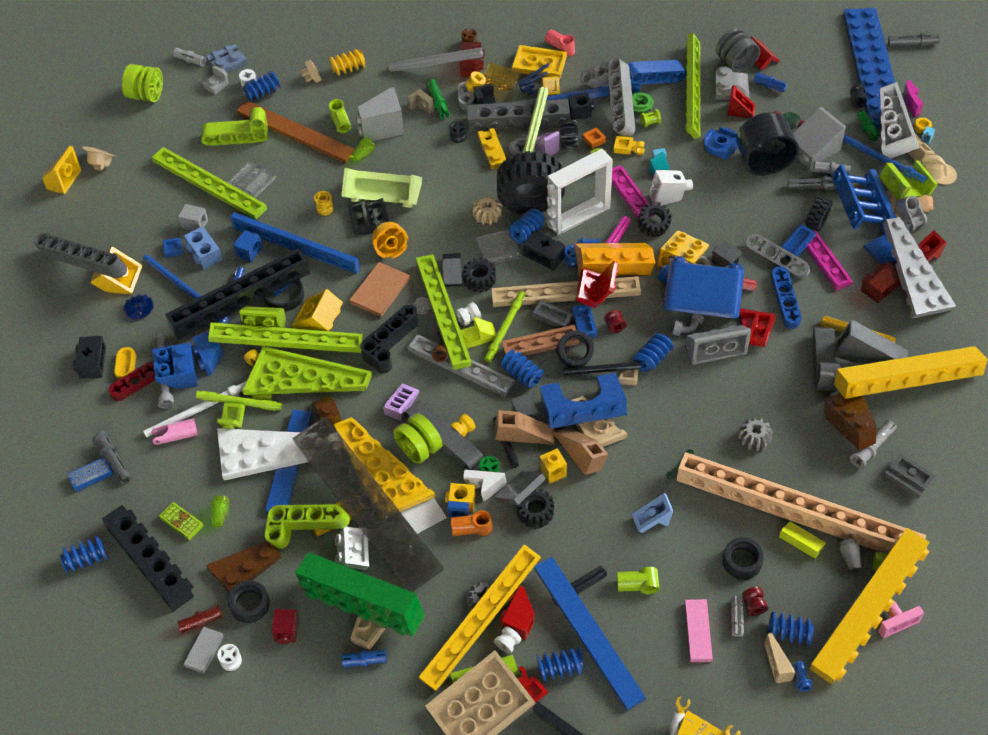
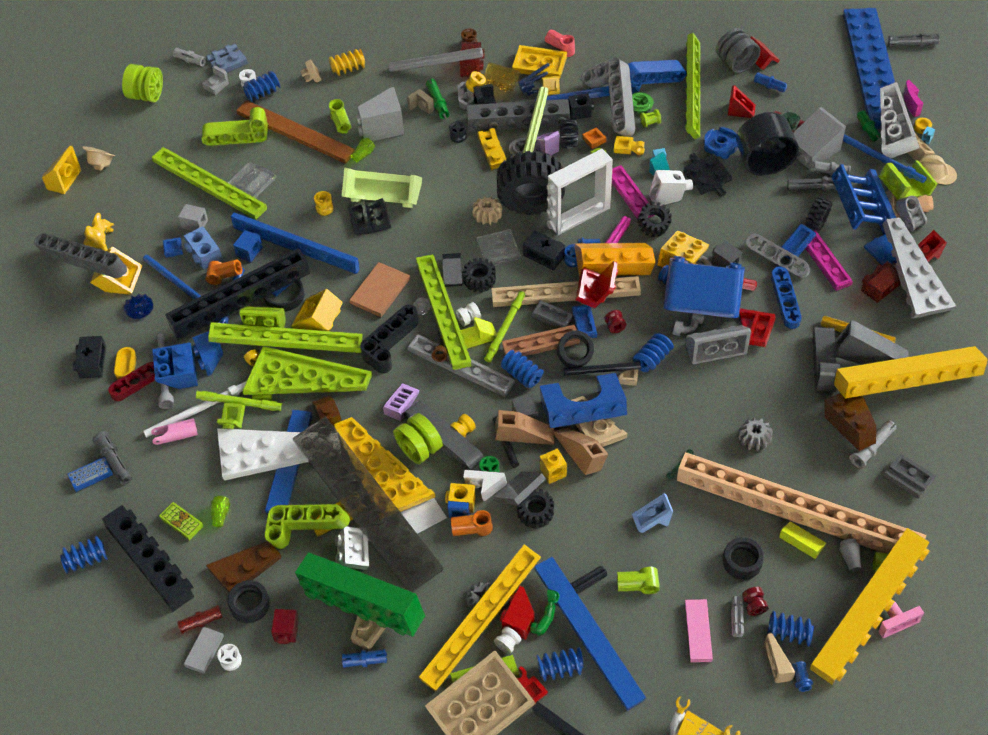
light orange cylinder [371,222,408,259] -> none
blue piece [509,208,544,244] -> none
light grey slope [714,66,749,100] -> none
black bush [850,85,867,108] -> none
none -> yellow animal [83,212,114,251]
none -> orange piece [205,259,243,285]
none -> green arm [530,589,560,636]
none -> black plate [683,153,732,197]

